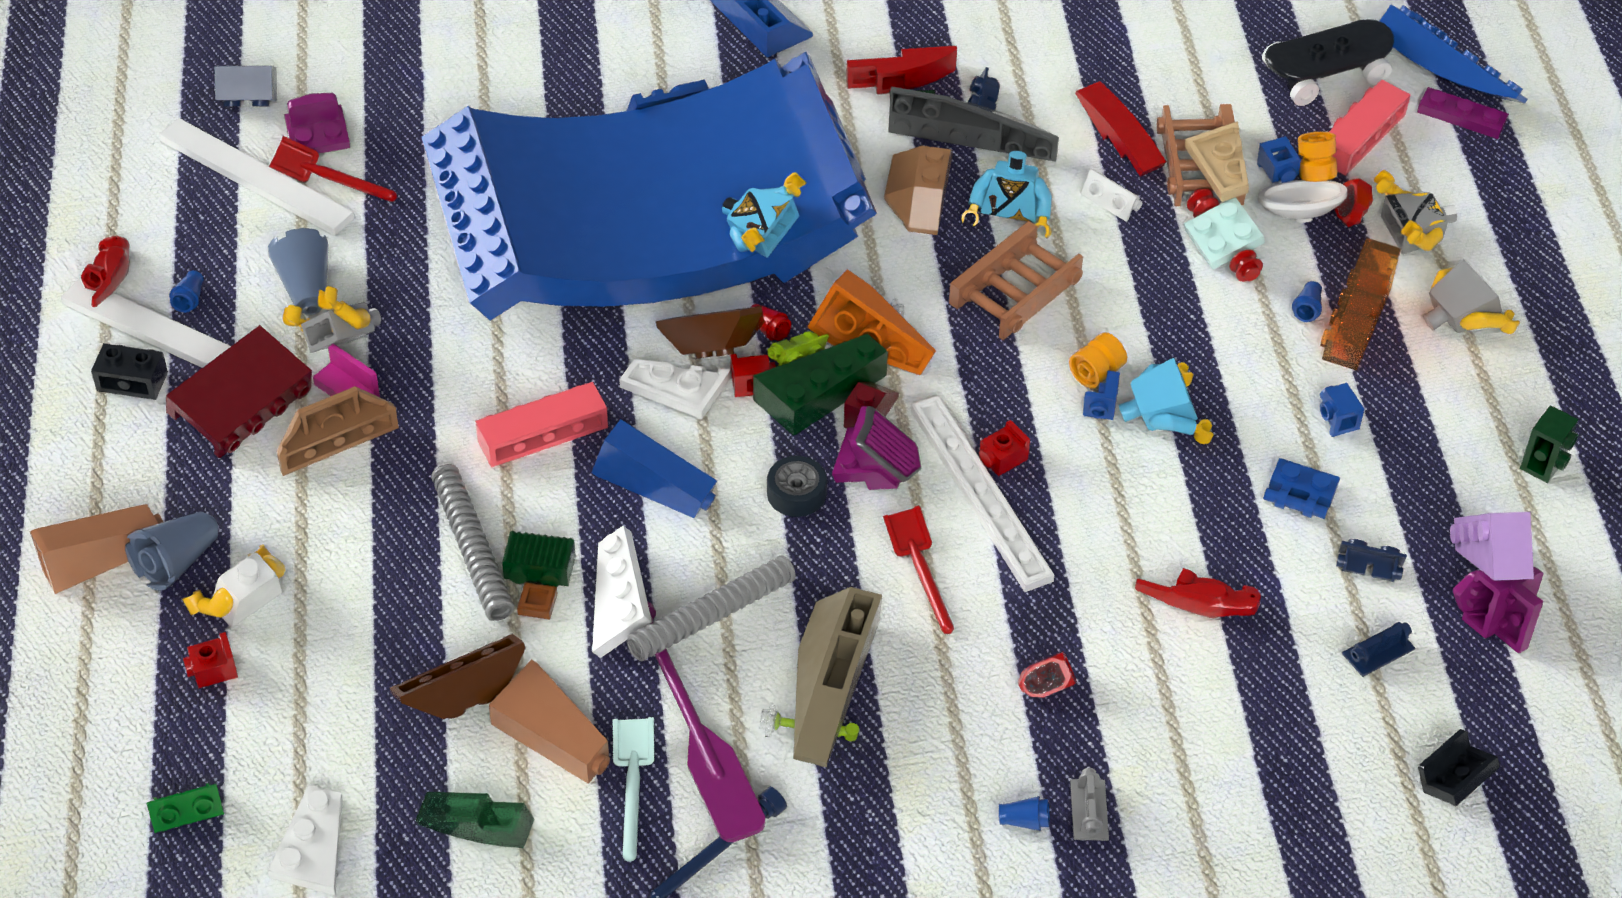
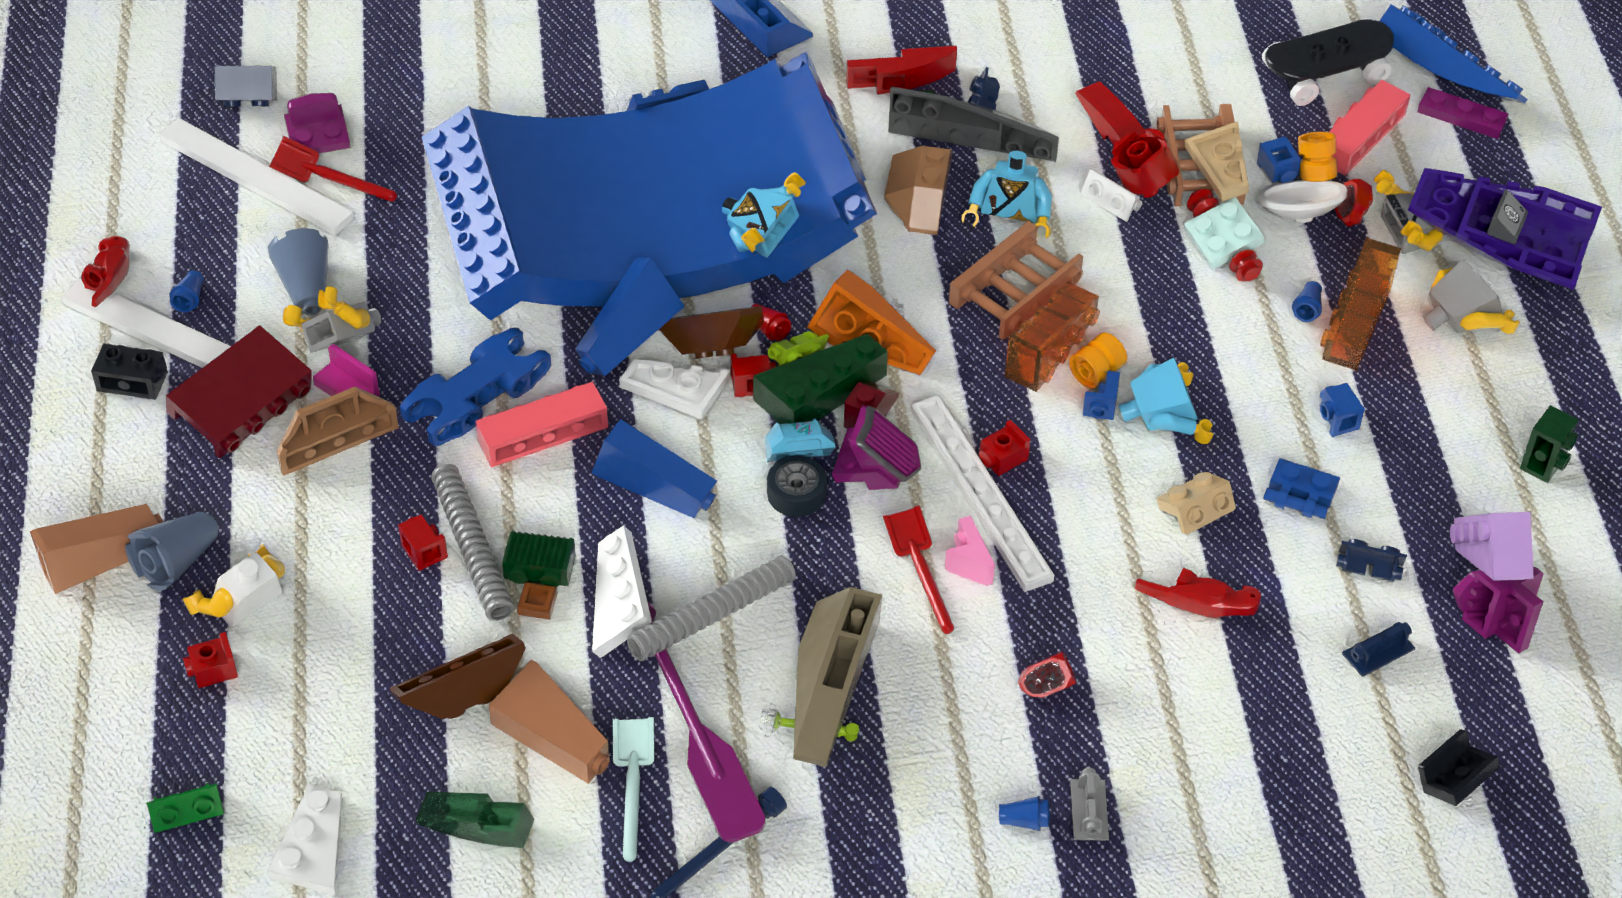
none -> red brick [398,514,448,571]
none -> blue piece [400,328,551,446]
none -> blue slope [575,256,685,376]
none -> medium azure slope [764,419,835,462]
none -> bright pink slope [945,516,995,586]
none -> clear orange wedge [1005,282,1100,392]
none -> red brick [1111,128,1179,198]
none -> tan bracket [1156,472,1236,535]
none -> dark purple wedge [1408,168,1602,290]
none -> slope [1487,189,1529,244]

